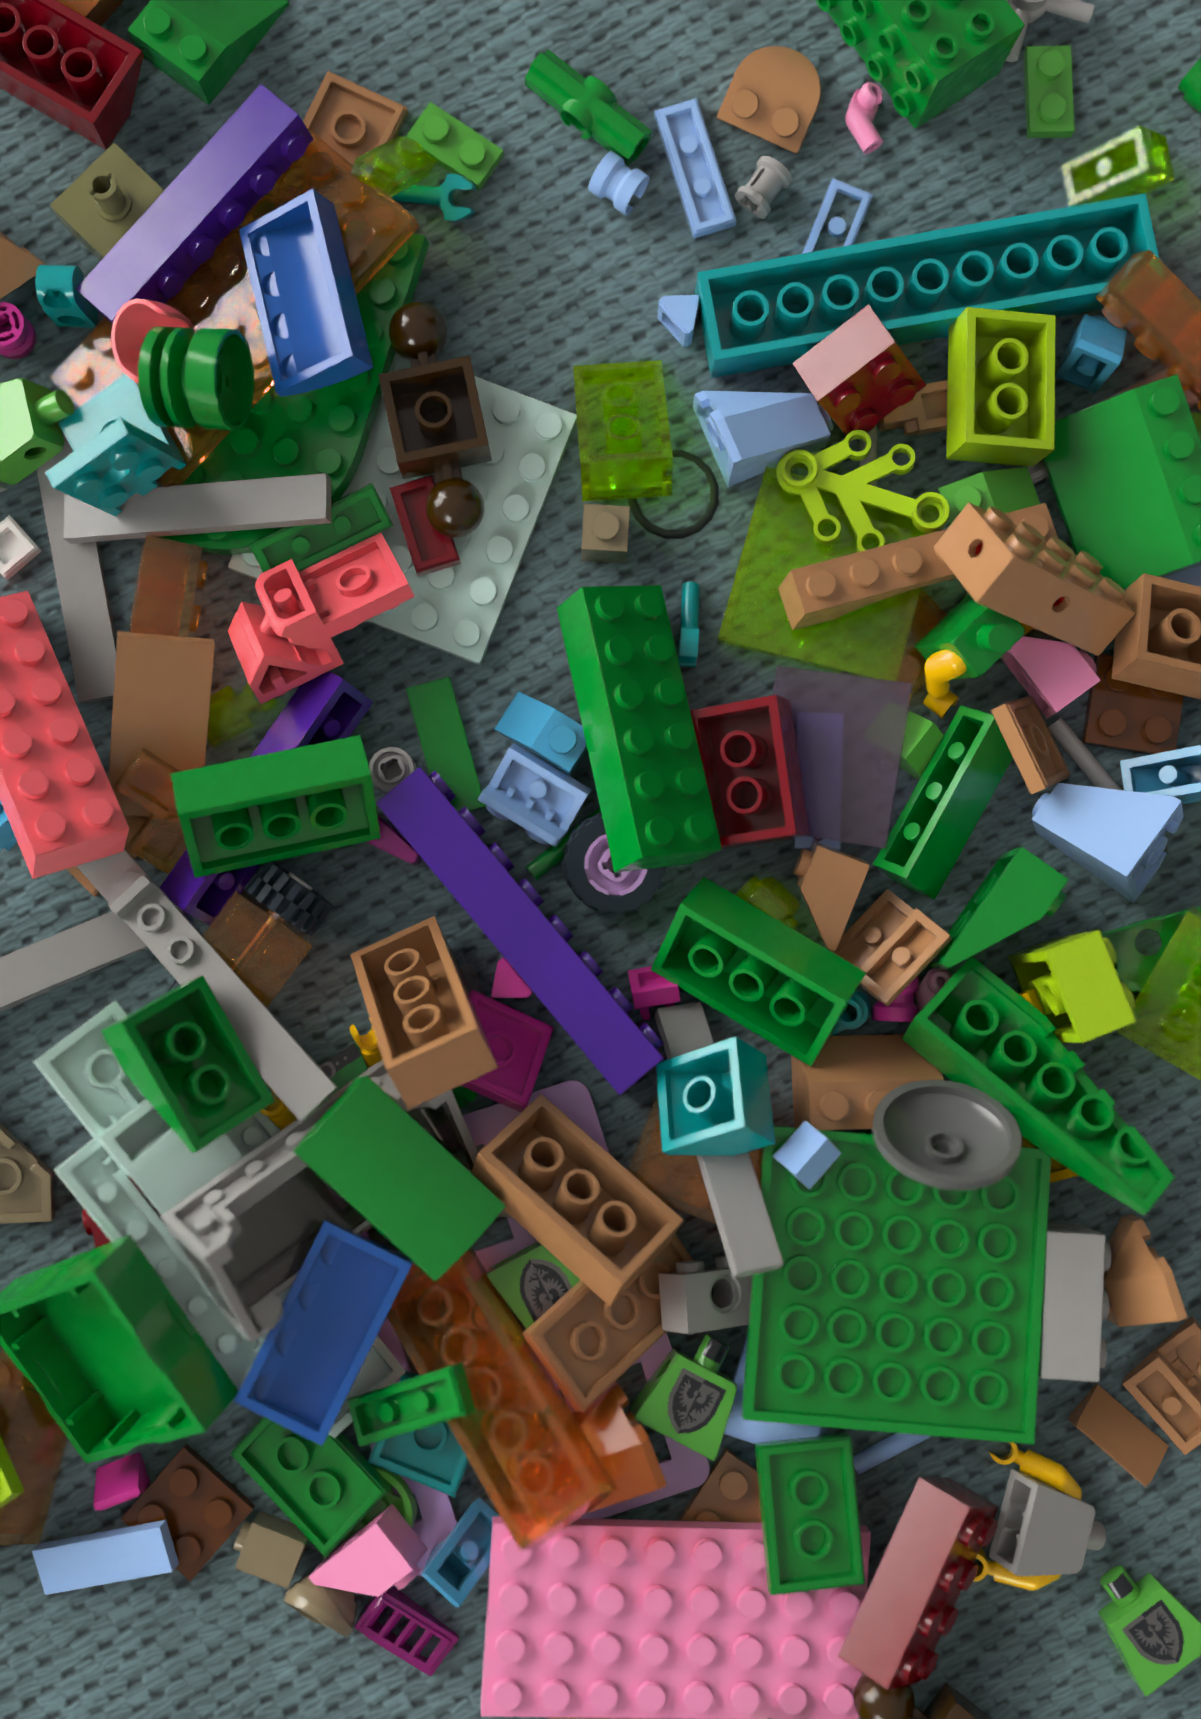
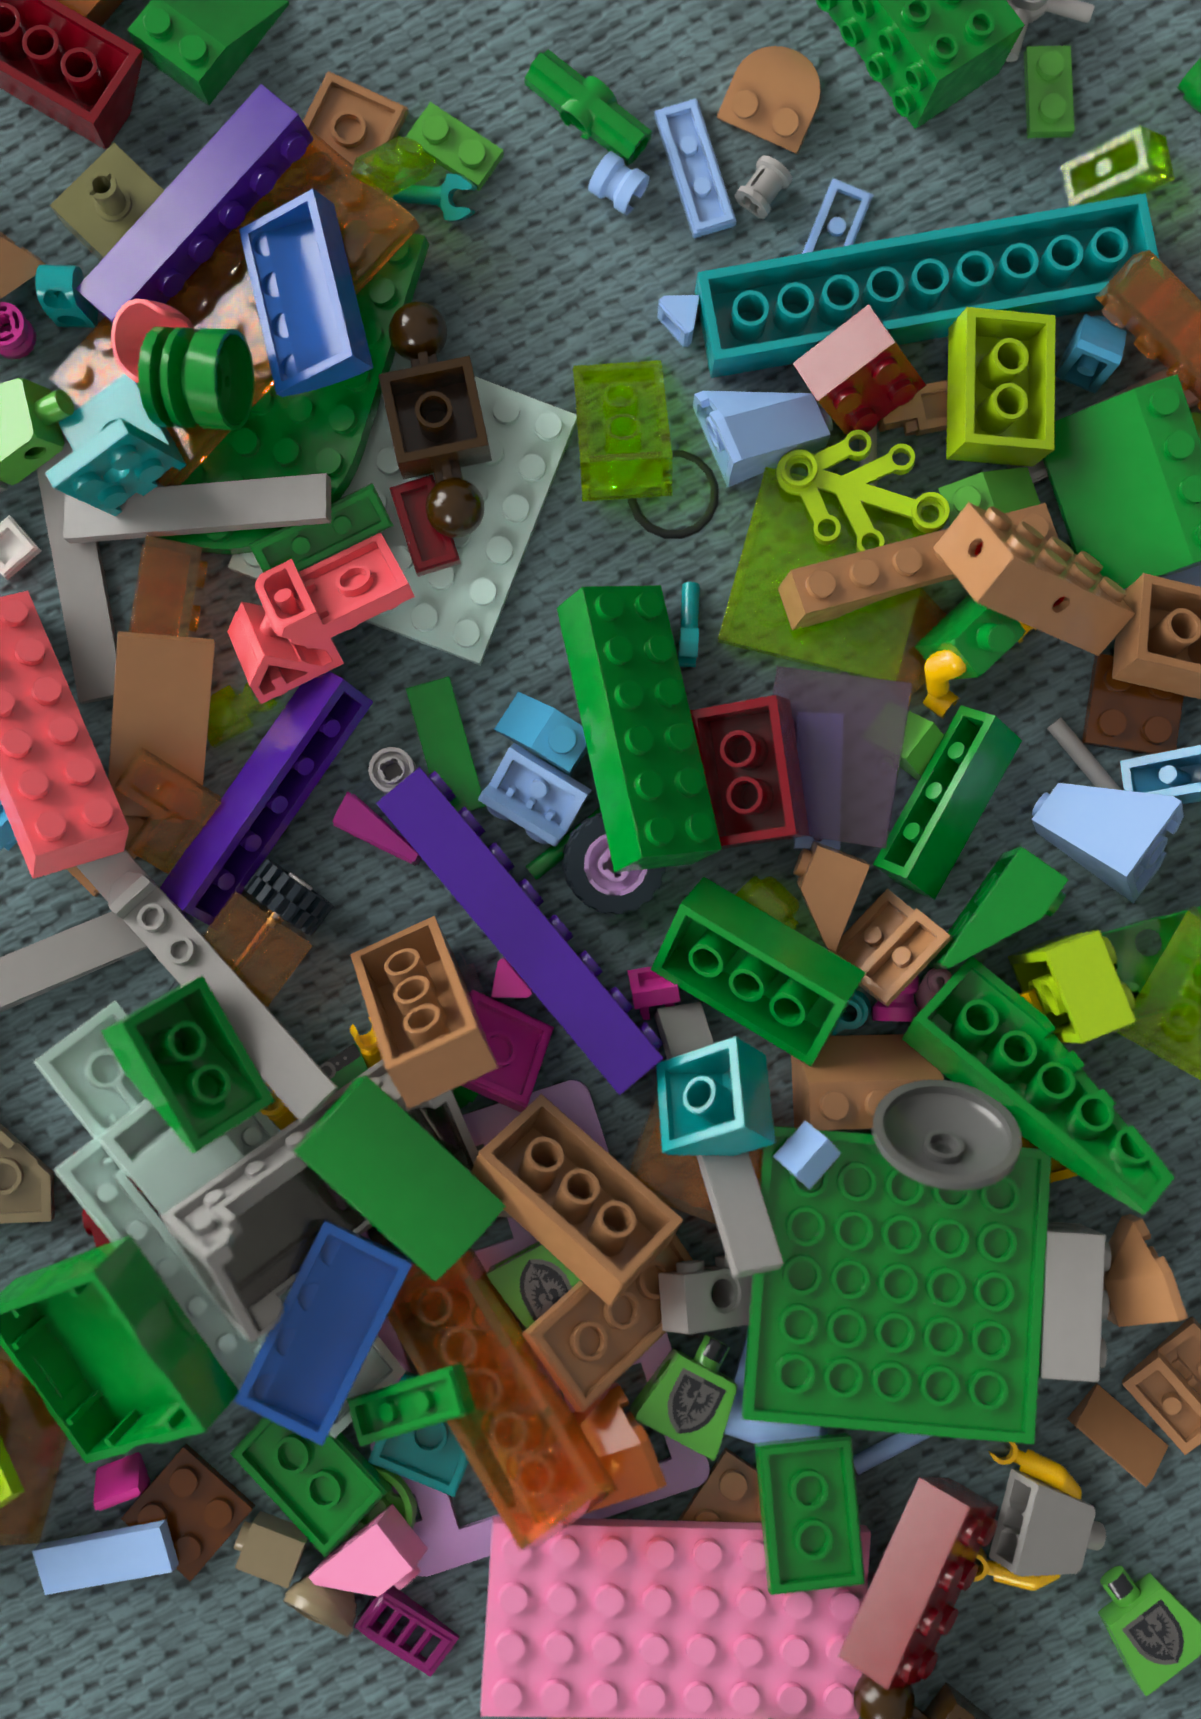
green slope [170,735,381,878] -> none
dark azure slope [421,1498,500,1608] -> none
dark tan brick [581,504,630,563] -> none
bright pink arm [845,82,883,155] -> none
medium nougat tile [991,696,1070,795] -> none
bright pink slope [1000,636,1101,718] -> none

